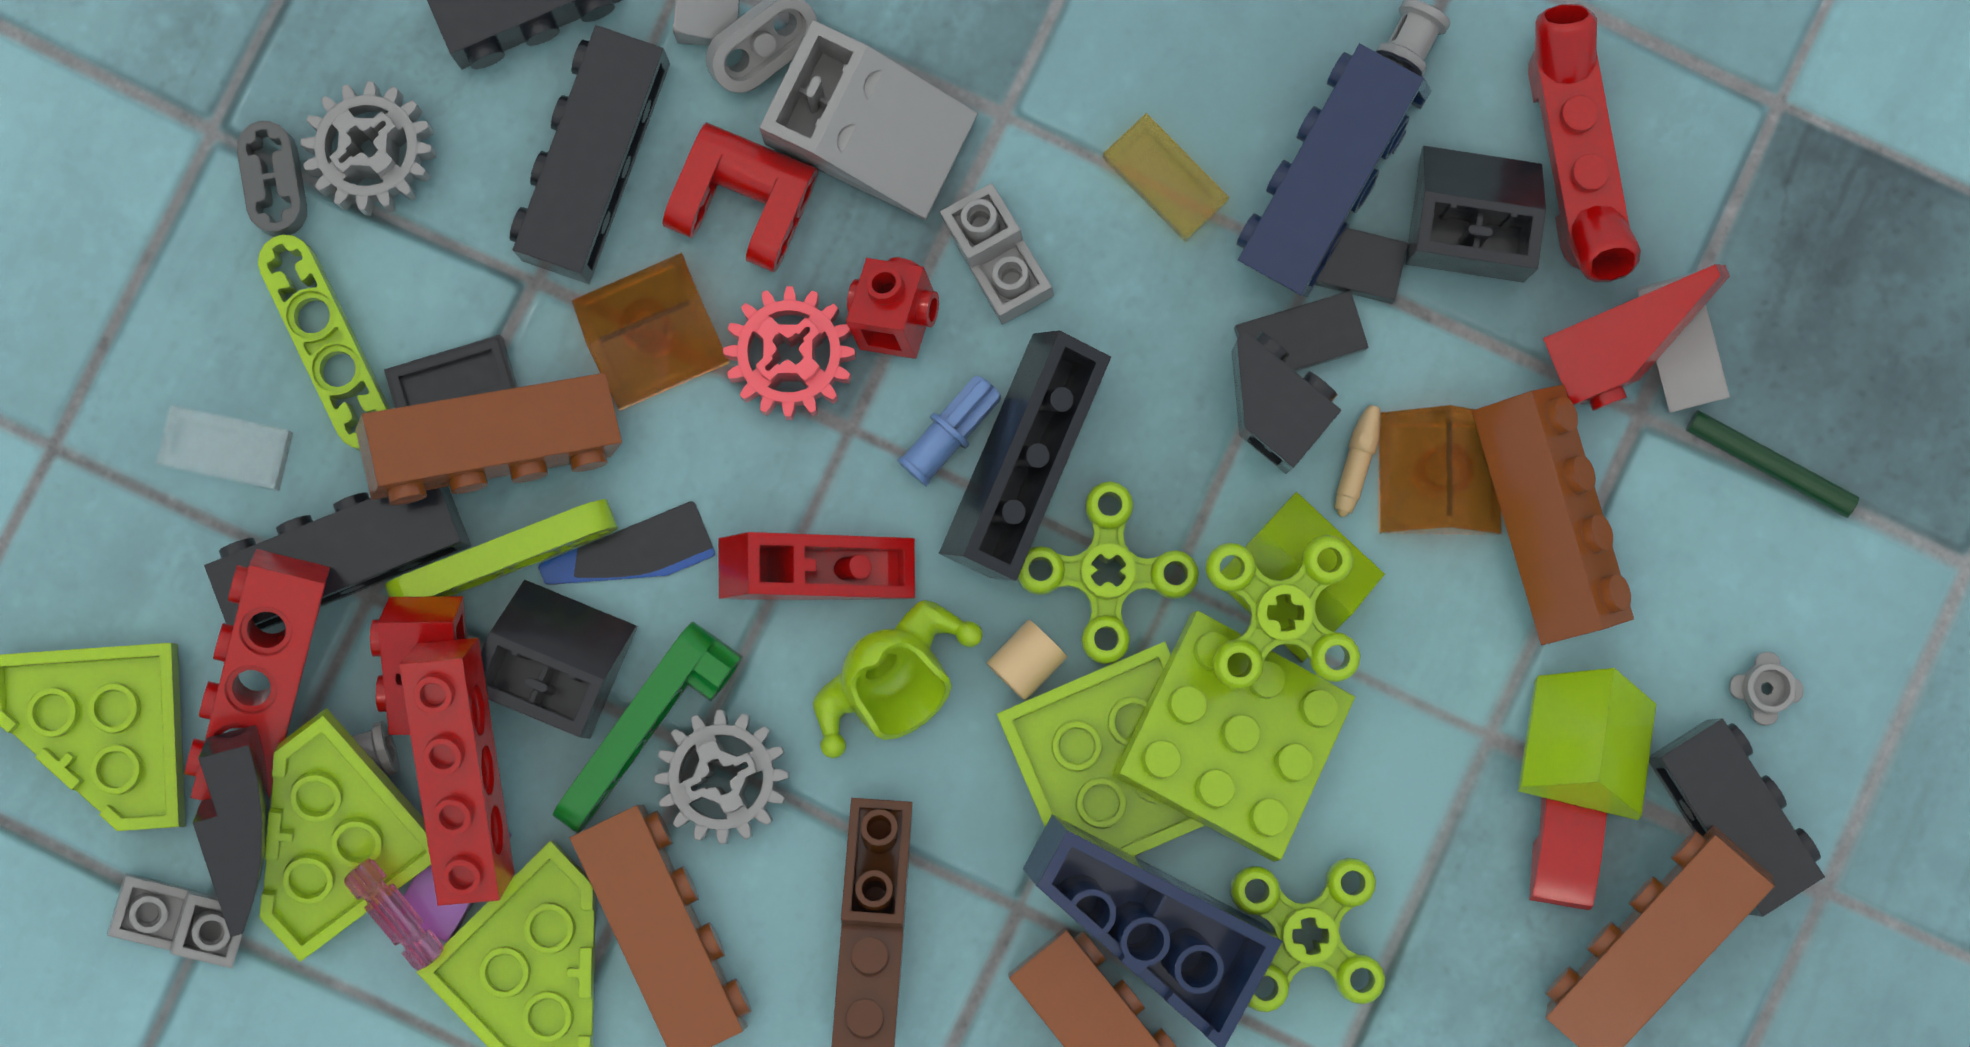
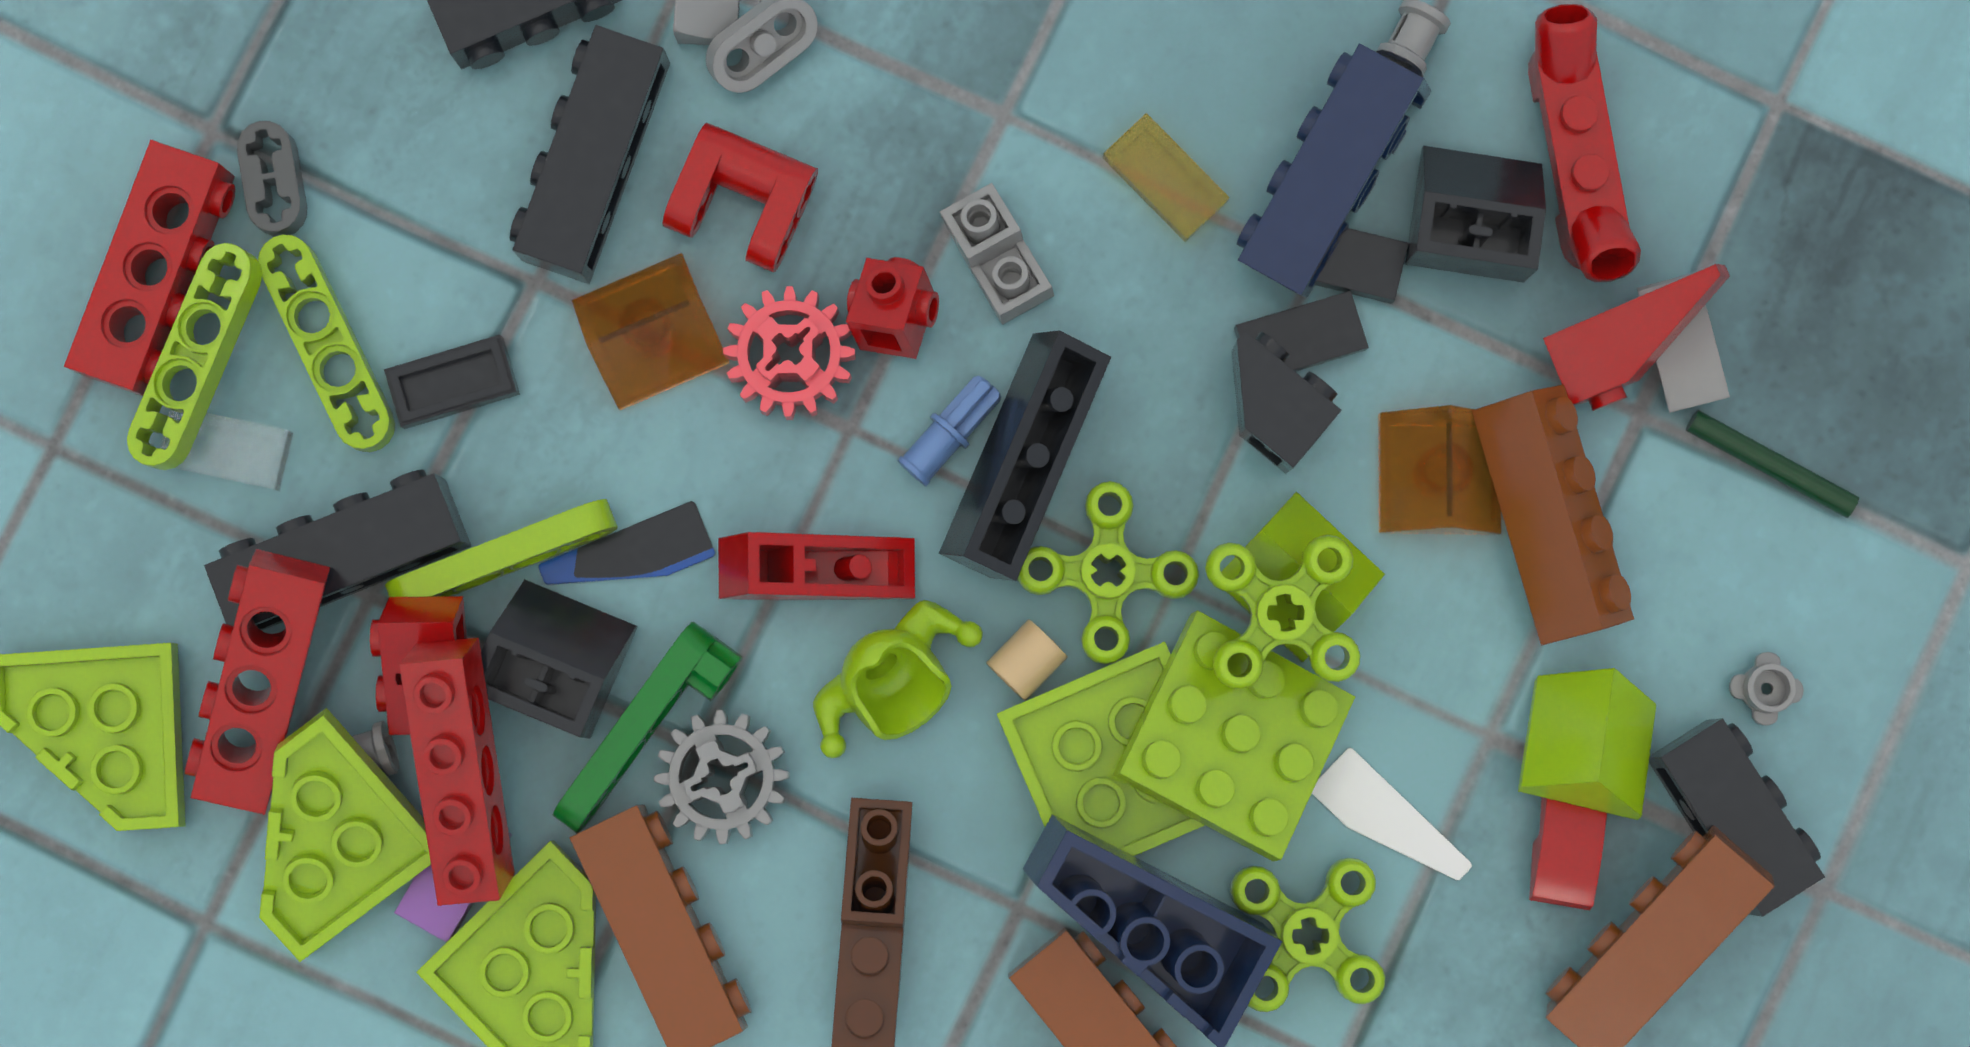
light grey slope [107,873,242,968] -> none
black slope [193,725,269,937] -> none
light grey gear [300,81,437,216] -> none
clear pink axle [344,858,444,970] -> none
dark orange brick [355,373,622,505] -> none
light grey slope [759,20,978,221] -> none
tan piece [1334,405,1381,517] -> none
none -> red brick [64,139,236,396]
none -> lime beam [127,243,263,470]
none -> white sticker [1312,748,1472,880]

